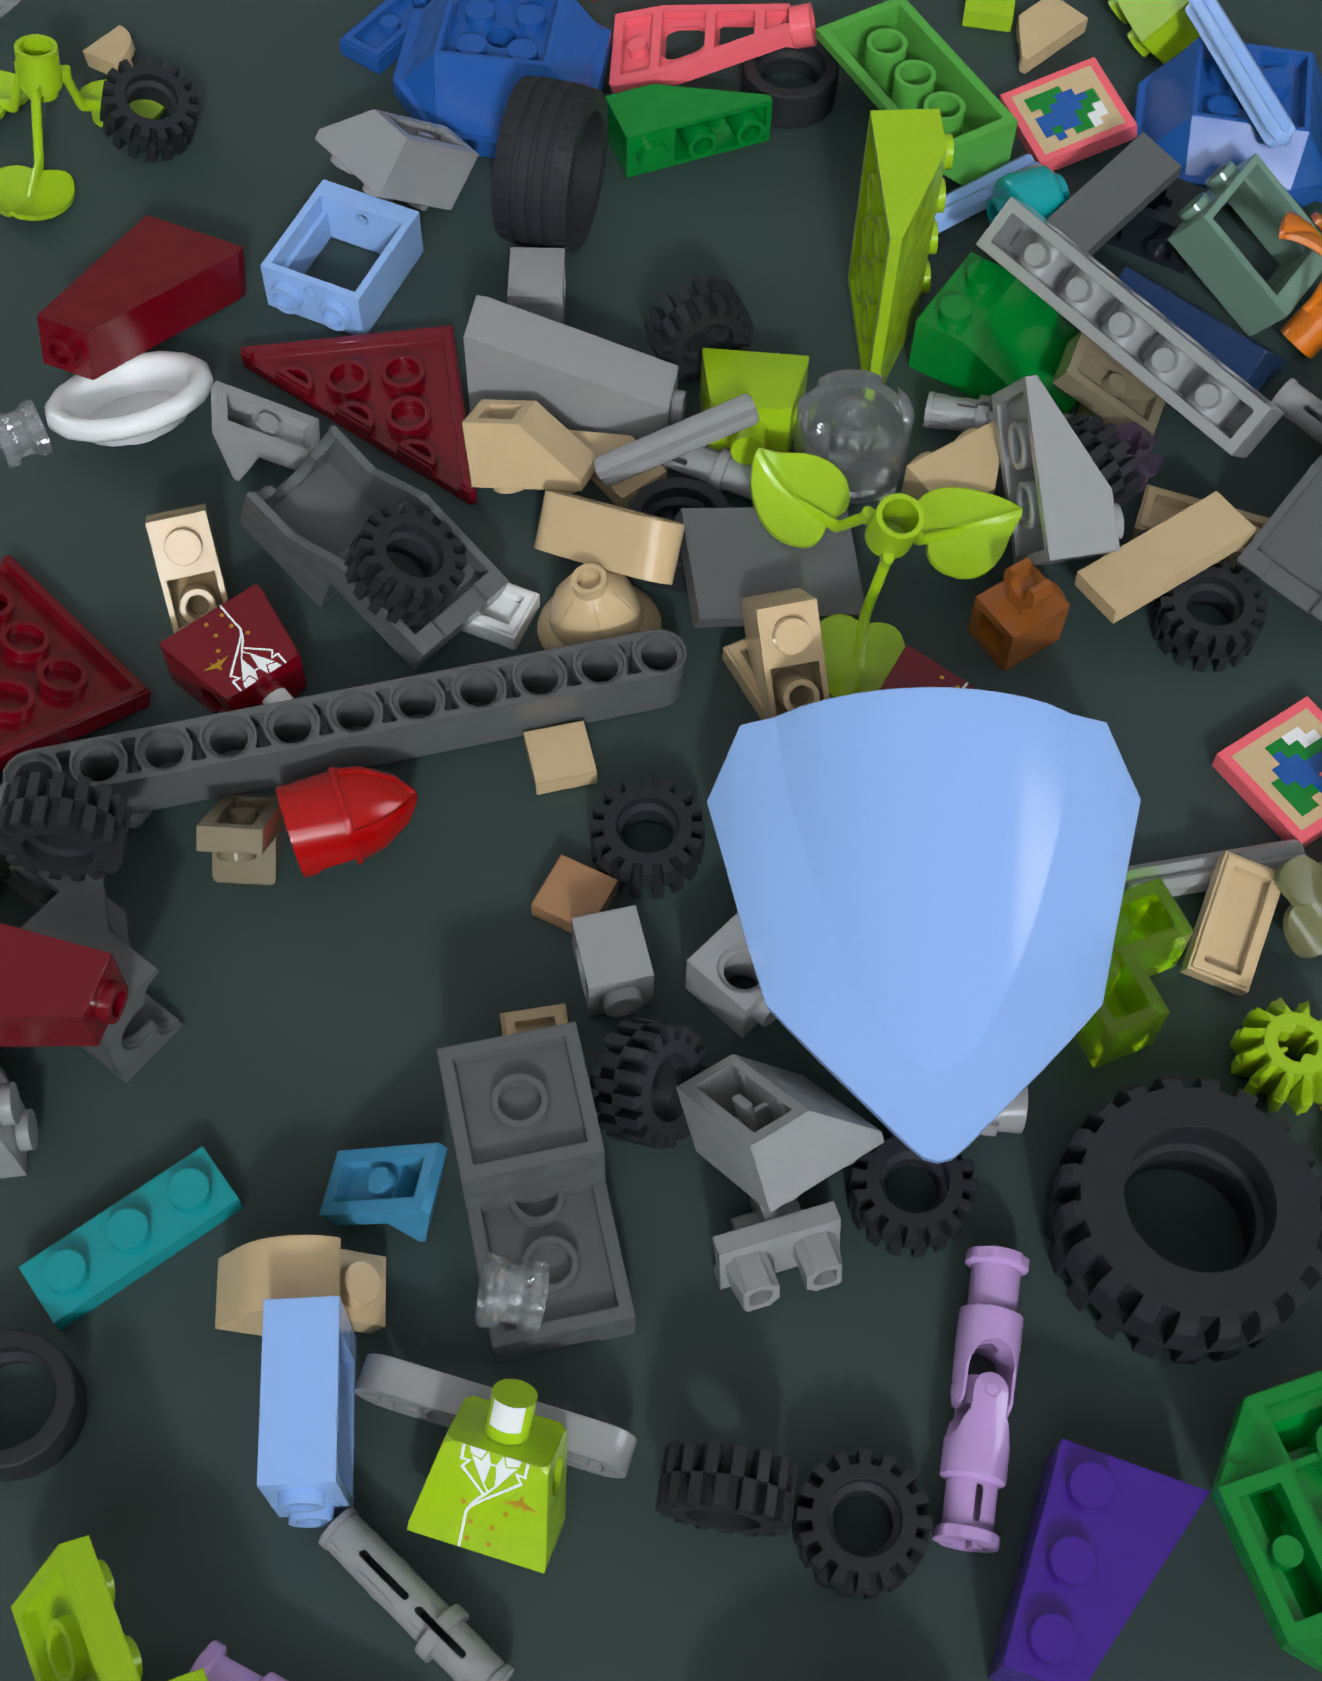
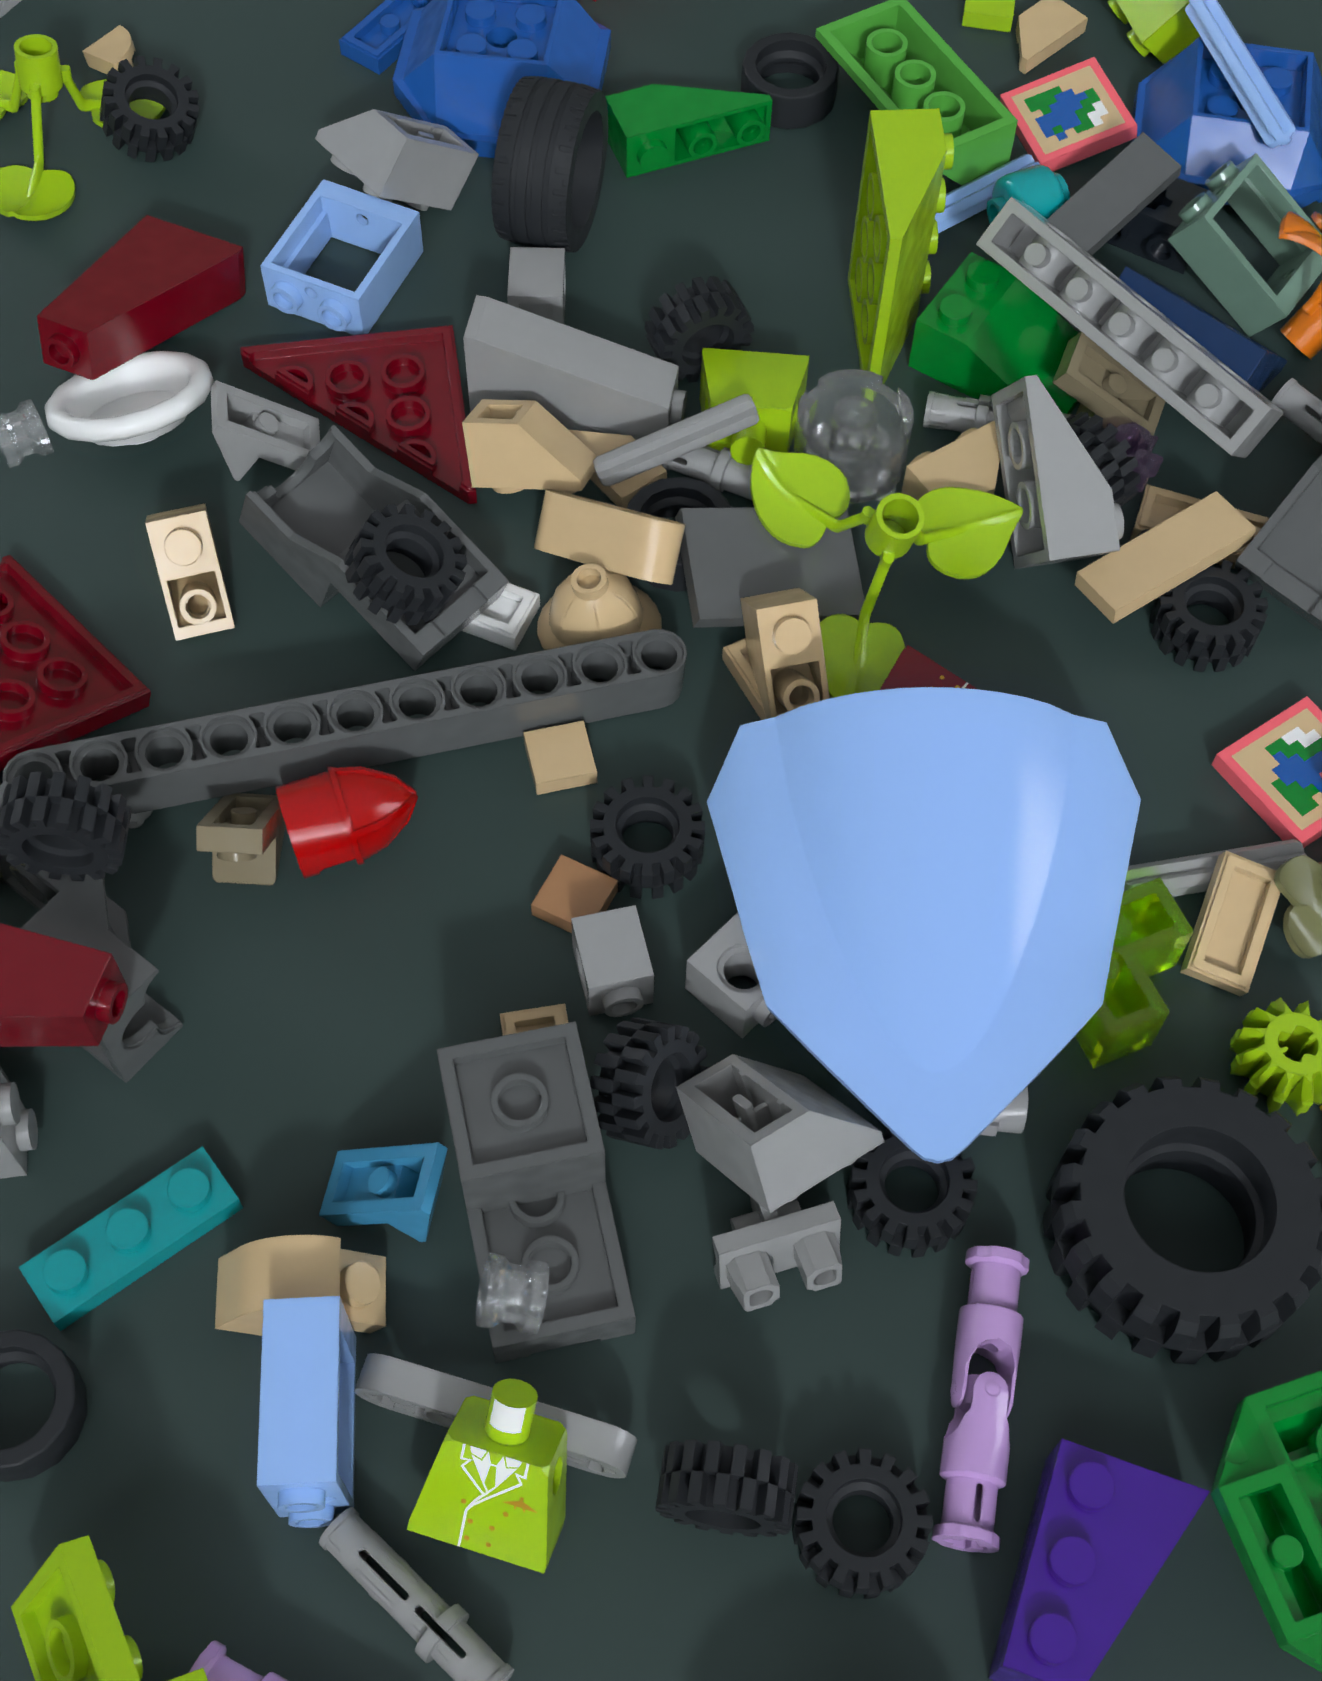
dark red torso [159,583,307,714] -> none
coral plate [609,3,817,94] -> none
dark orange brick [967,557,1070,672] -> none

